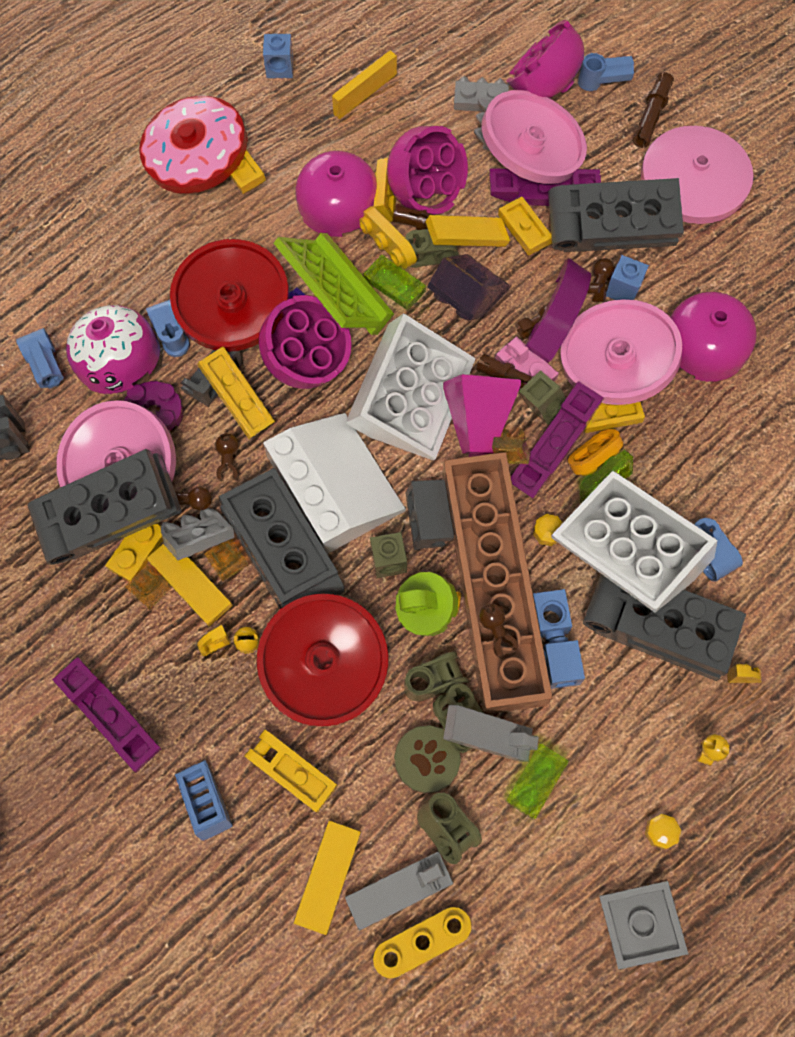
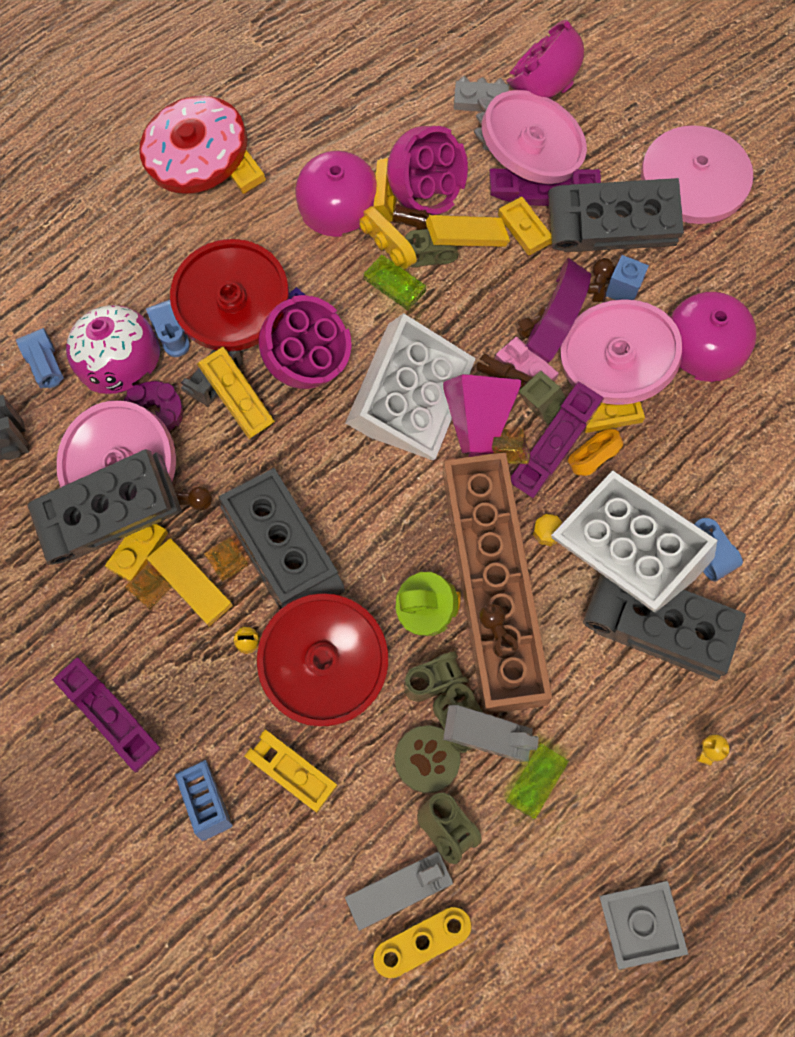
light grey plate [161,508,235,561] -> none
yellow tile [197,625,231,657] -> none
reddish brown arm [215,433,239,481] -> none
medium blue brick [263,34,294,78] -> none
white slope [263,413,405,554] -> none
lime fence [273,233,394,335] -> none
yellow tile [293,821,361,935] -> none
yellow tile [332,50,397,119] -> none
olive brick [370,532,407,579] -> none
dark grey hinge [405,479,454,550] -> none
clear purple slope [427,254,511,320] -> none
medium blue brick [533,589,572,641] -> none
medium blue brick [543,637,585,689] -> none
medium blue piece [577,53,634,91] -> none
clear neon green plate [579,449,633,503] -> none
reddish brown pin [633,72,674,148] -> none
yellow tile [645,814,681,850] -> none
yellow tile [727,664,762,683] -> none

